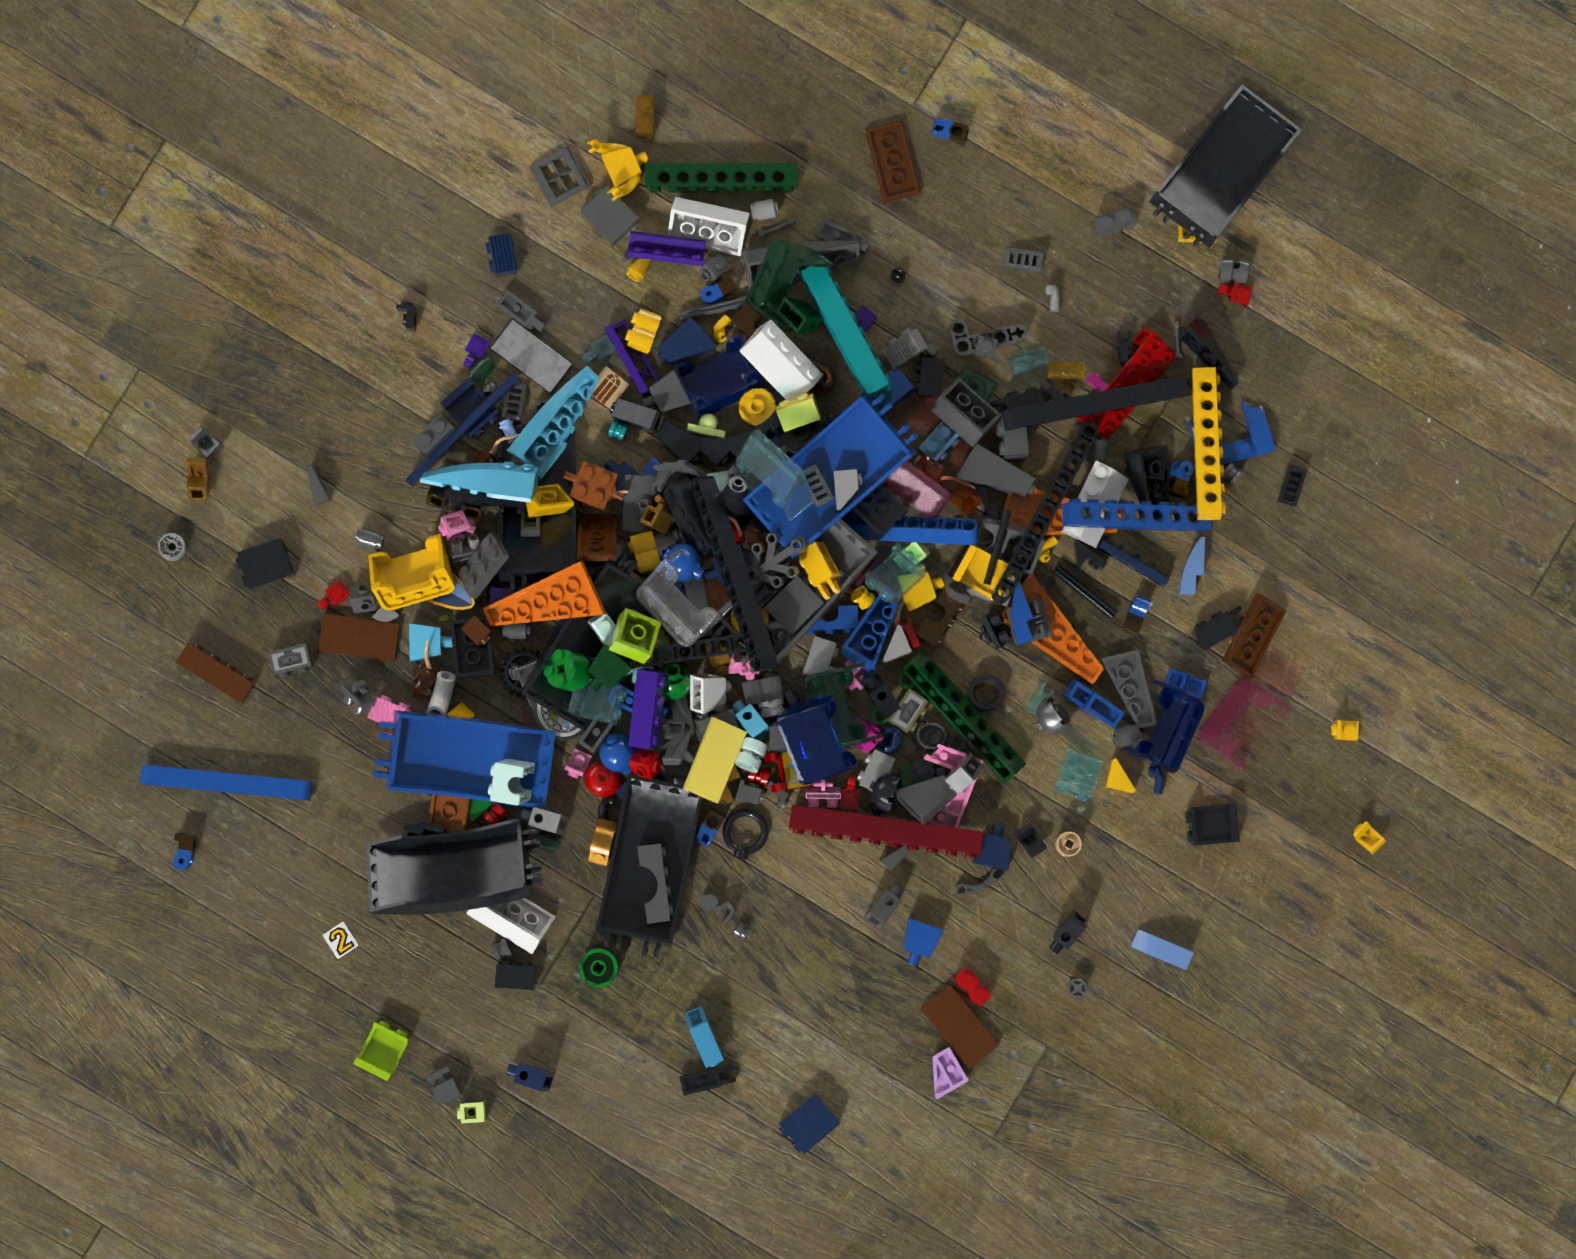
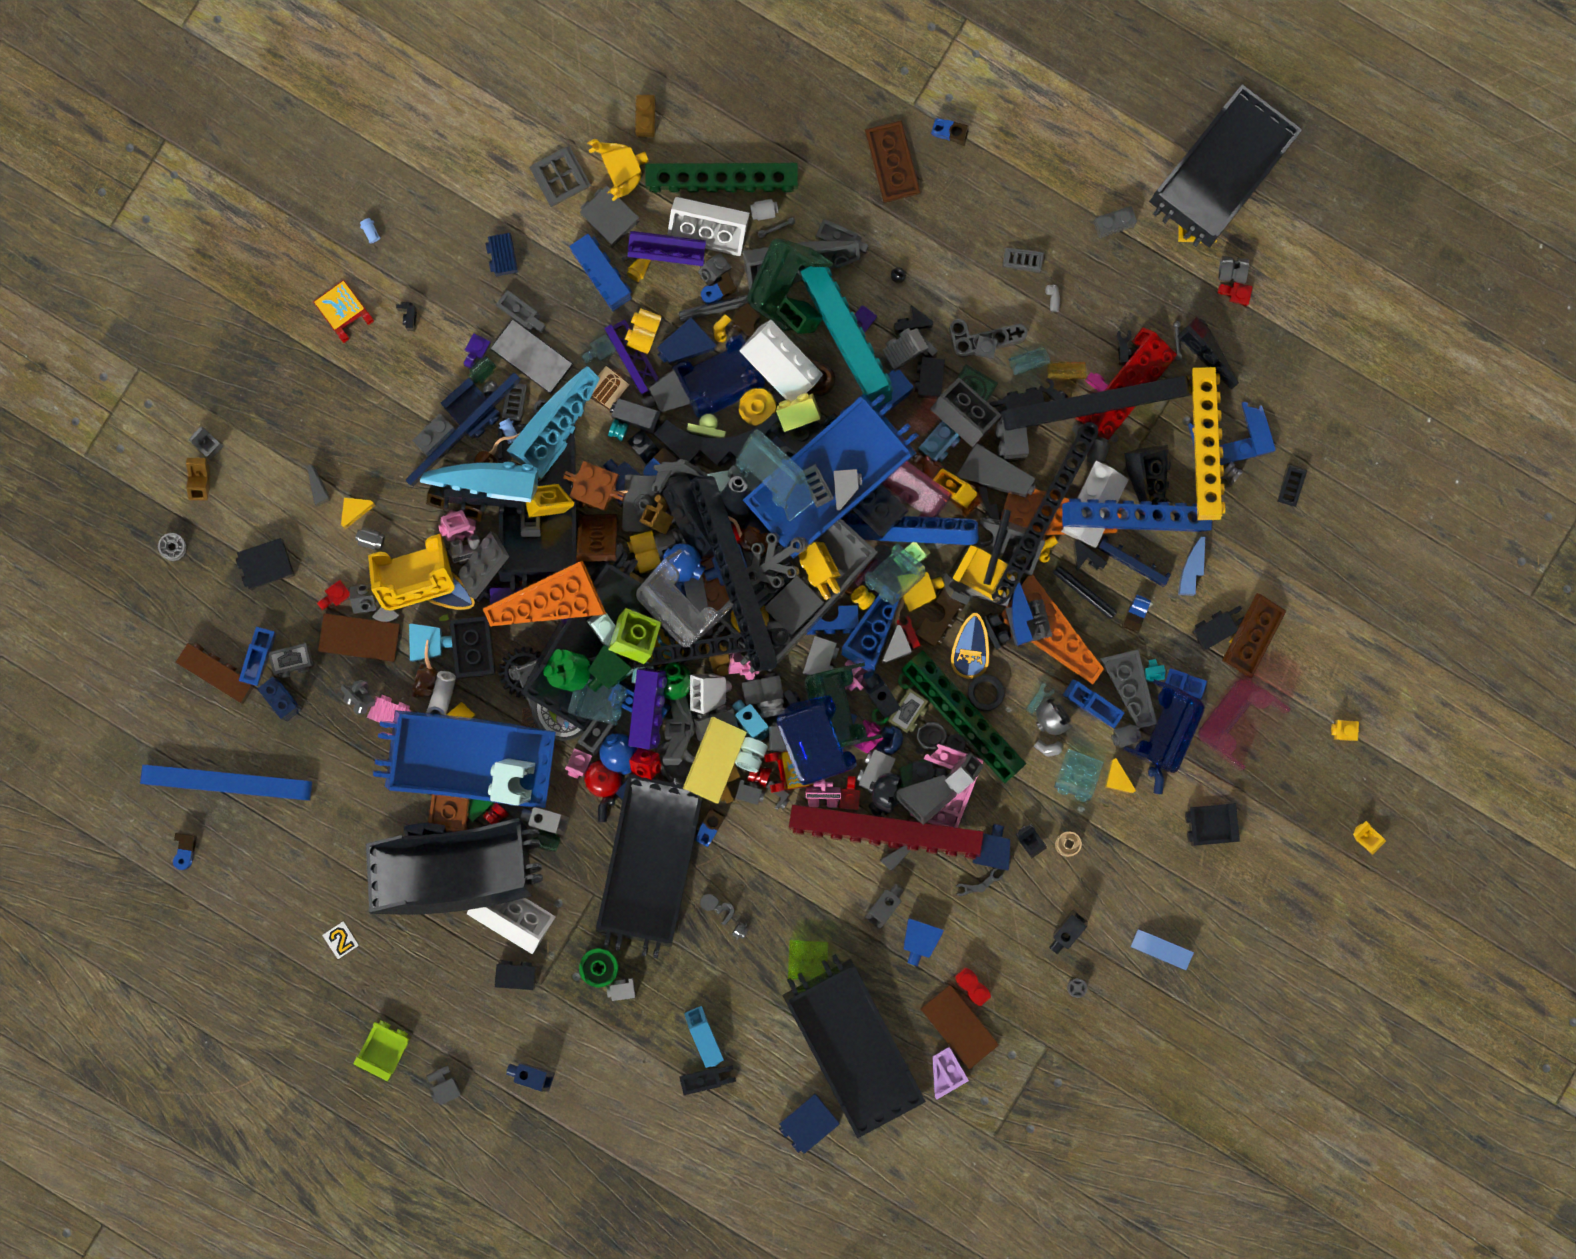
yellowish green brick [457,1101,486,1123] -> none
reddish brown brick [461,615,492,646] -> none
dark grey wheel [491,938,512,961] -> none
dark grey brick [503,623,531,639] -> none
pearl gold brick [588,818,617,866] -> none
dark grey arch [637,844,673,924] -> none
black piece [722,809,769,860] -> none
leg [1164,460,1194,499] -> none
none -> blue slope [239,627,276,686]
none -> dark blue window [257,677,302,721]
none -> flag [313,280,374,343]
none -> yellow slope [341,498,376,529]
none -> light blue pin [360,218,381,244]
none -> blue wedge [569,234,632,312]
none -> light grey brick [606,978,636,1001]
none -> black bracket [627,429,659,464]
none -> black hinge [782,954,926,1139]
none -> clear neon green piece [788,940,828,980]
none -> black slope [894,305,933,333]
none -> yellow brick [931,468,977,508]
none -> shield [951,612,989,679]
none -> light grey arm [1033,739,1063,757]
none -> teal tile [1145,659,1166,683]

